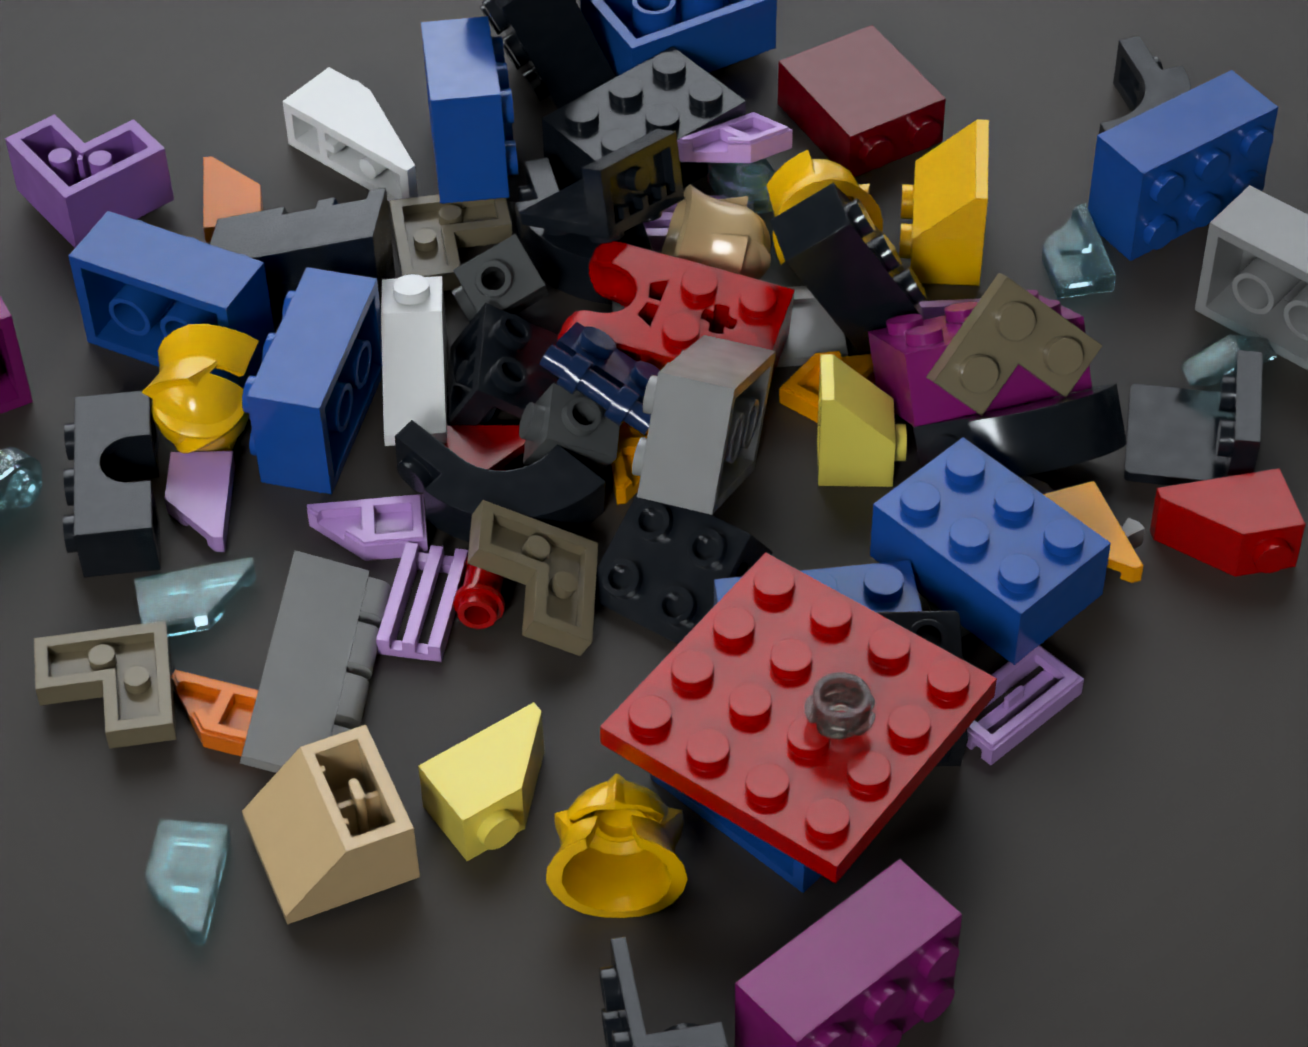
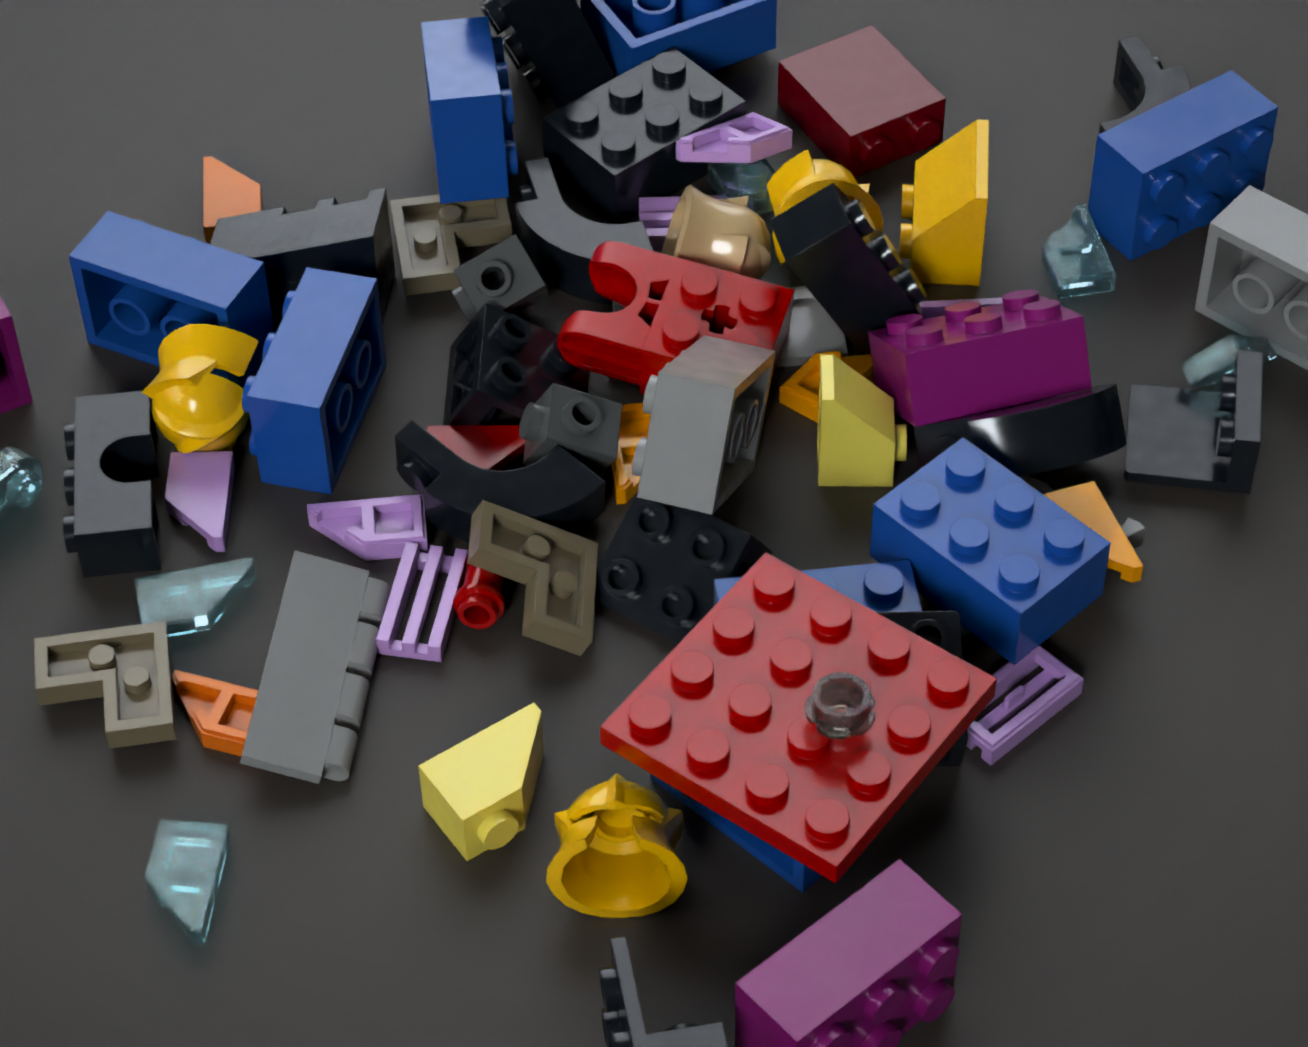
medium lavender brick [5,114,174,248] -> none
tan slope [242,725,420,925] -> none
white slope [283,67,418,201] -> none
white slope [381,274,447,446] -> none
black bracket [519,129,684,243] -> none
dark blue plate [539,322,660,435] -> none
dark tan plate [926,273,1103,416] -> none
red slope [1150,468,1306,577] -> none

